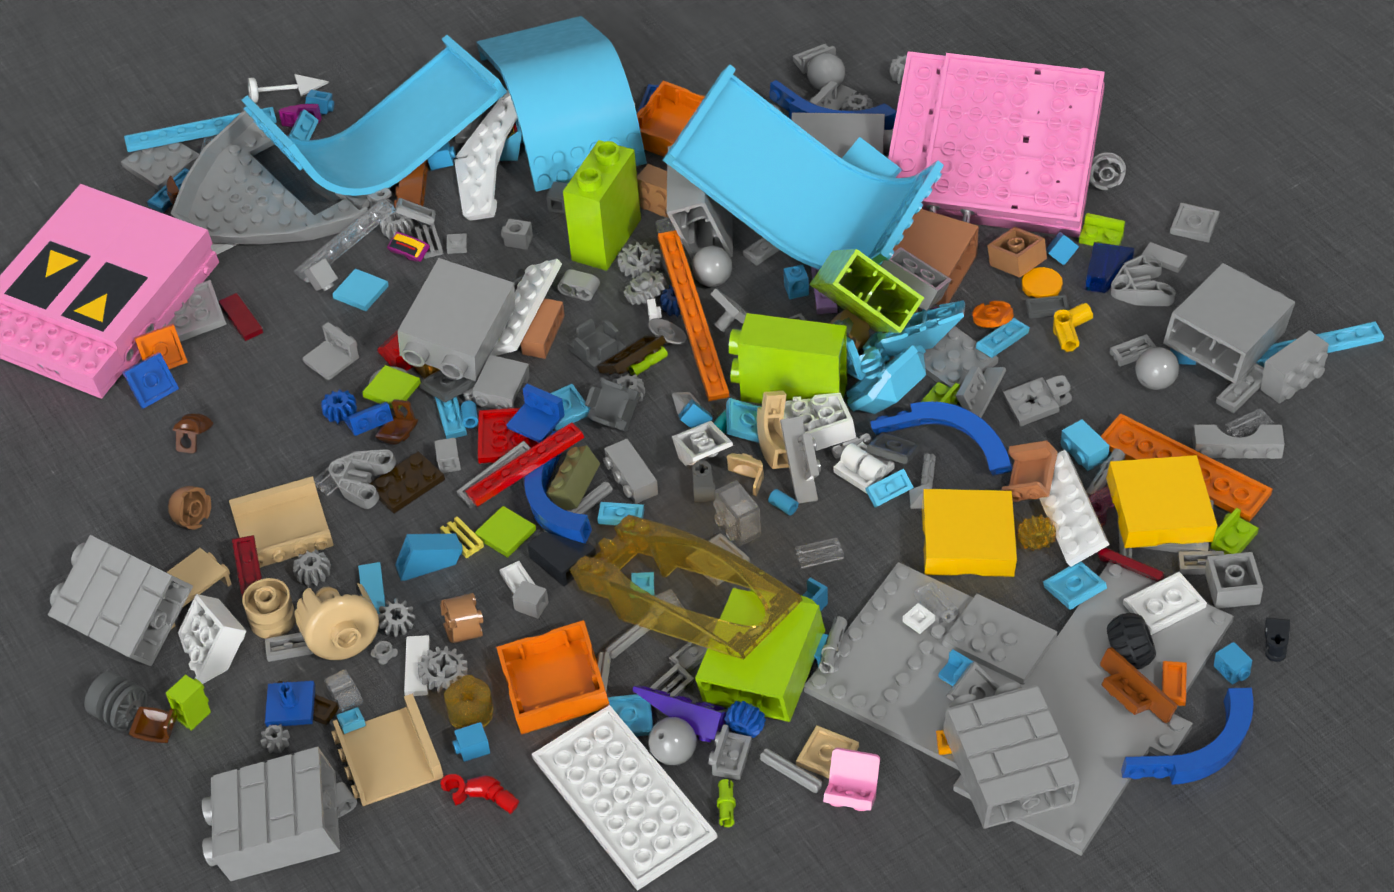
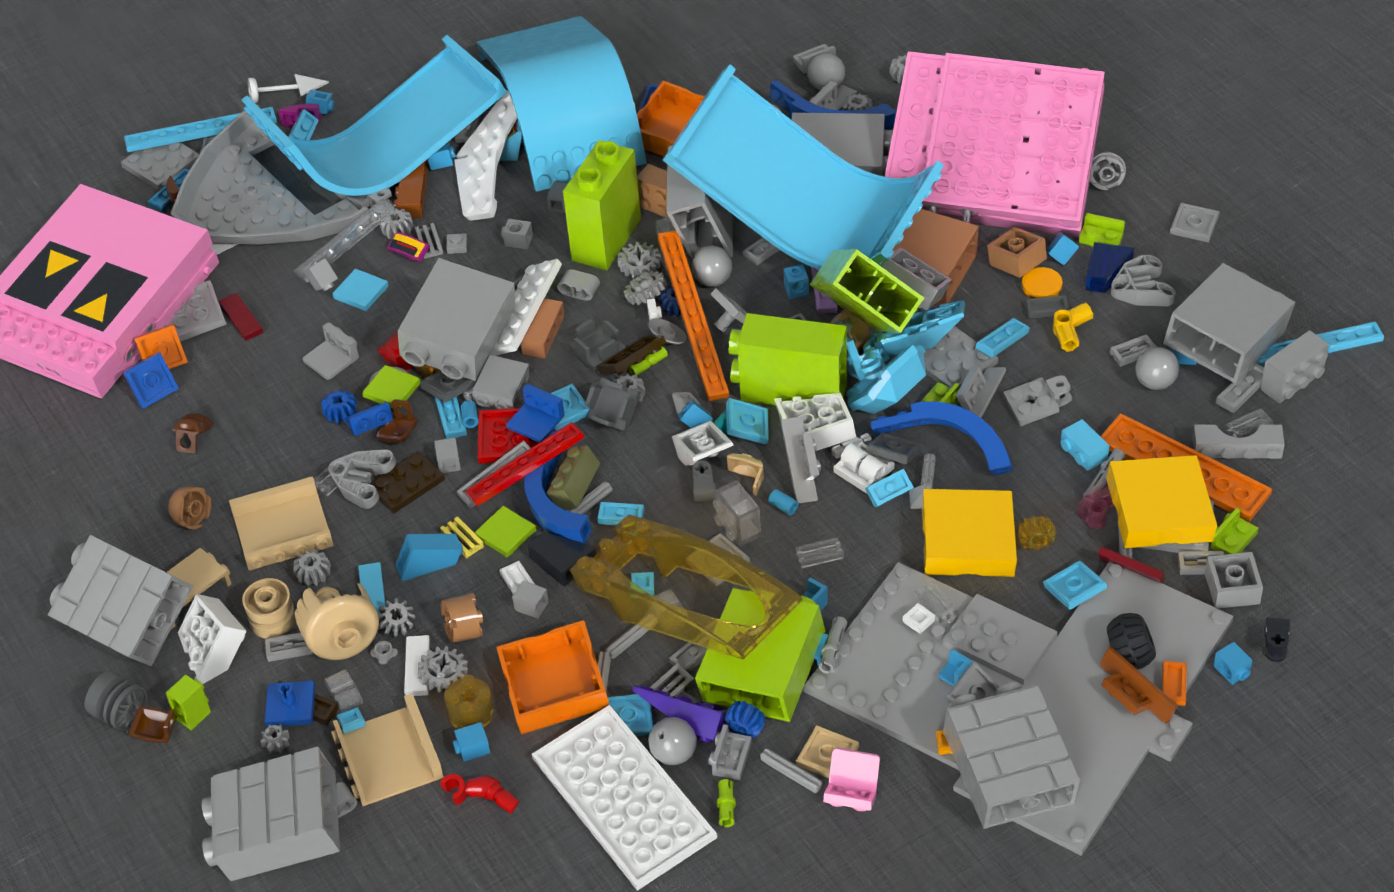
dark red tile [232,535,262,598] -> none
light grey tile [395,198,436,226] -> none
light grey brick [603,439,658,504] -> none
tan arch [757,391,789,469] -> none
medium azure tile [842,137,902,178] -> none
orange tile [972,301,1014,328] -> none
nougat panel [1001,441,1058,502] -> none
white plate [1039,449,1110,567] -> none
blue arch [1121,688,1253,785] -> none
white tile [1123,572,1207,635] -> none
light grey tile [1142,242,1187,273] -> none

